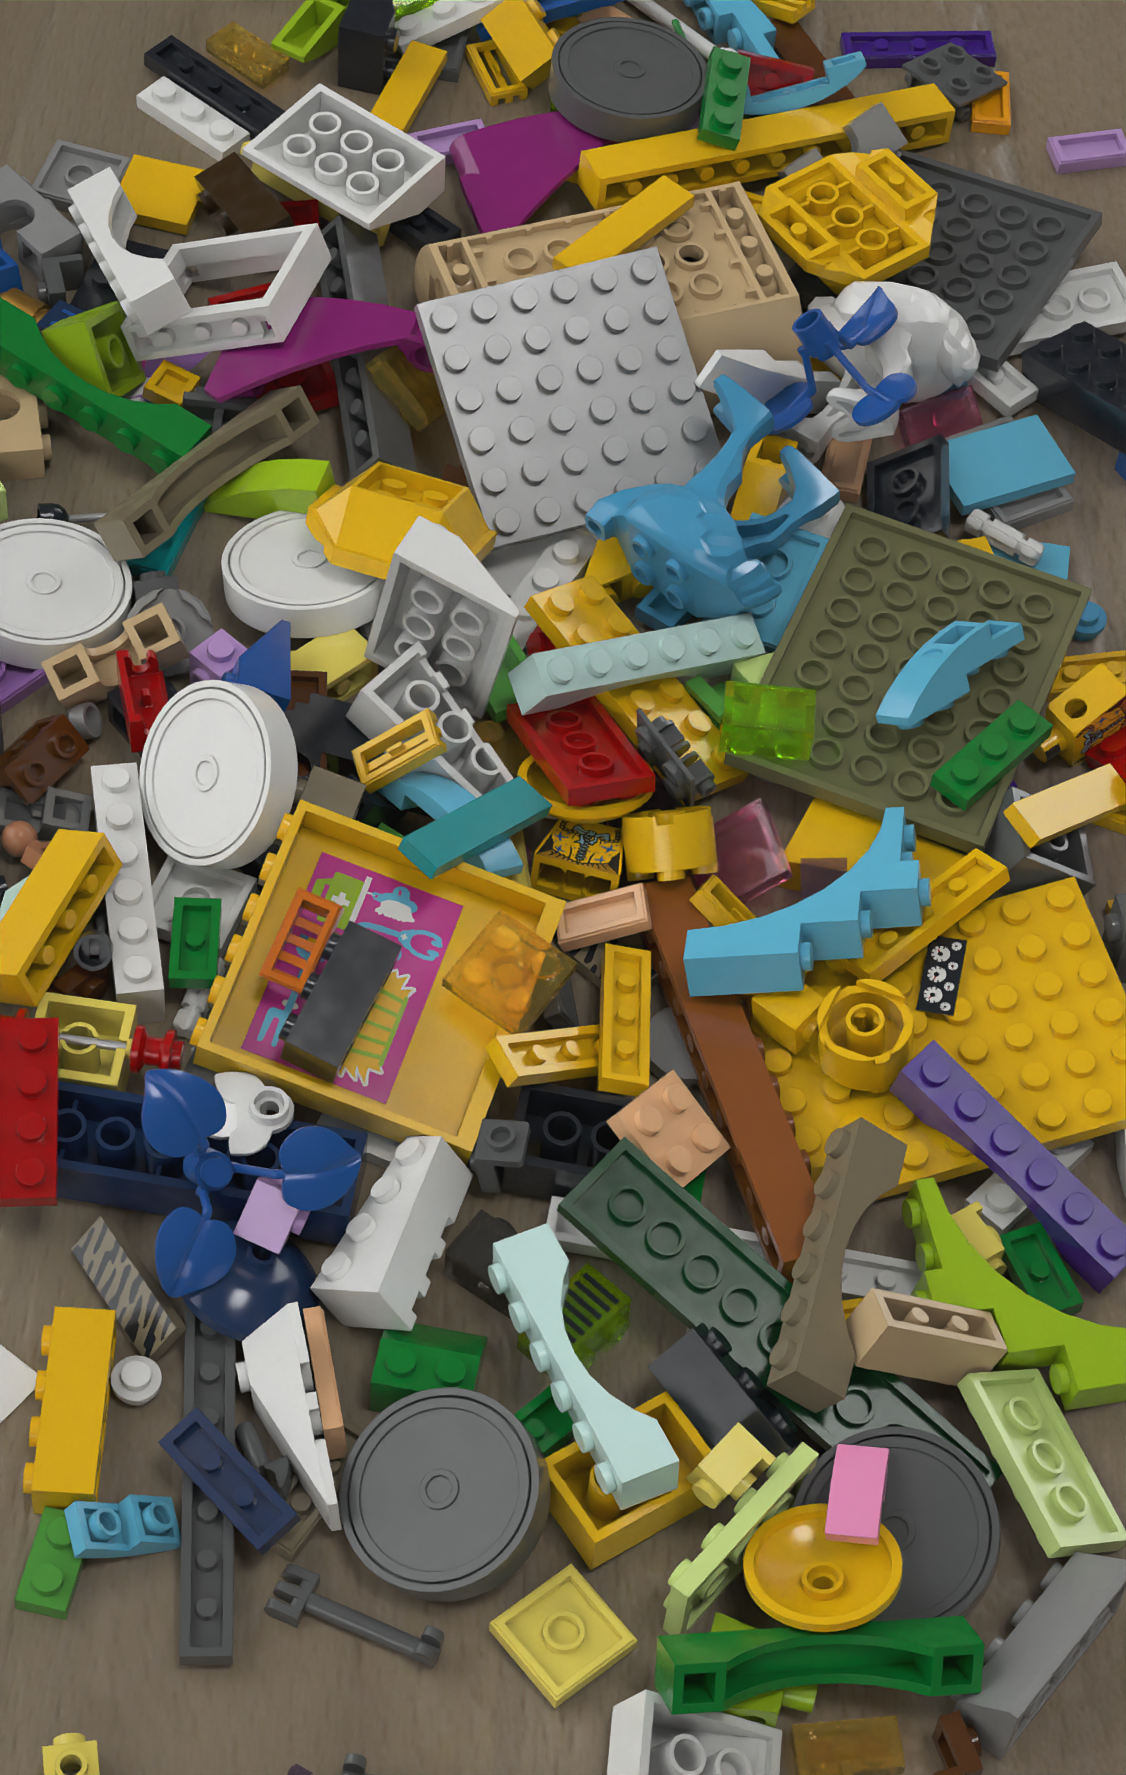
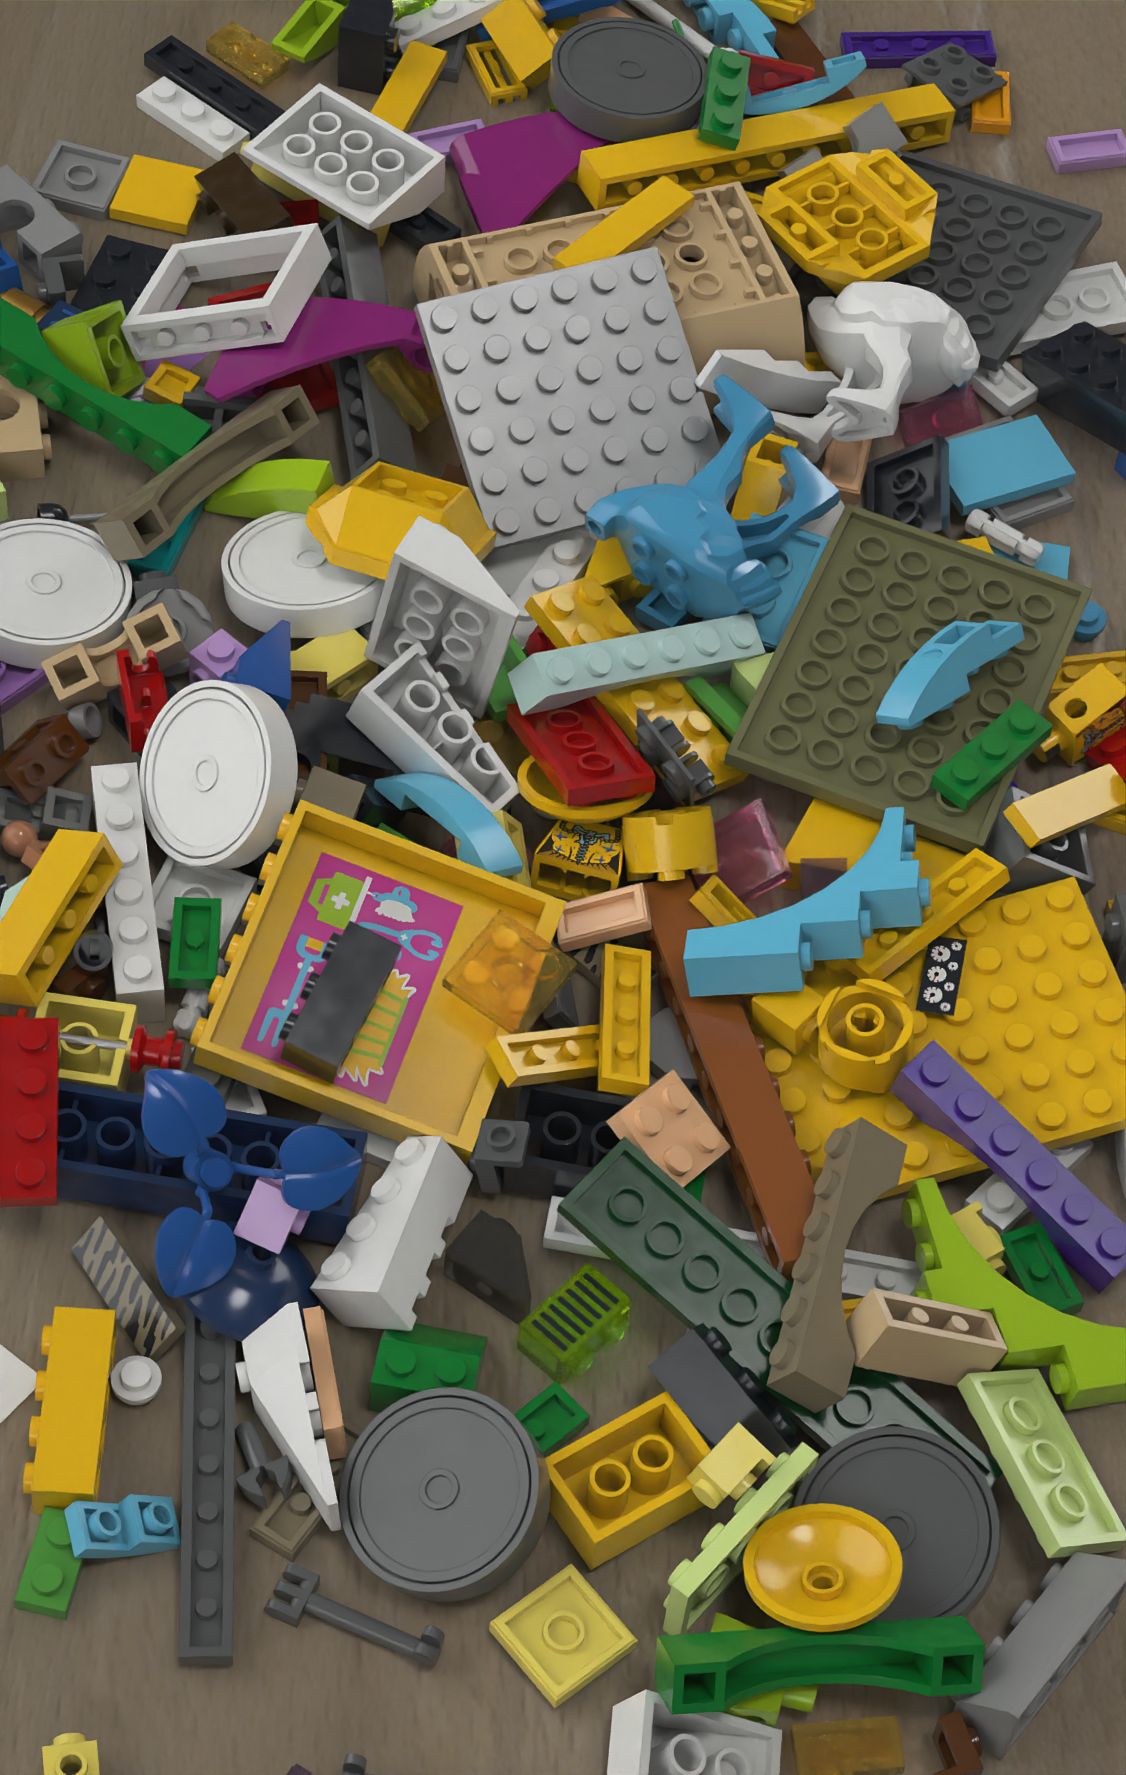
white arch [67,167,192,335] -> none
dark blue plate [158,1407,301,1556] -> none
white plate [209,1072,294,1156] -> none
orange slope [259,887,344,994] -> none
yellow tile [351,708,447,794] -> none
teal tile [398,776,552,879] -> none
light aqua arch [488,1223,679,1510] -> none
clear neon green brick [718,681,816,761] -> none
blue plant [763,286,918,435] -> none
bright pink slope [825,1444,890,1545] -> none

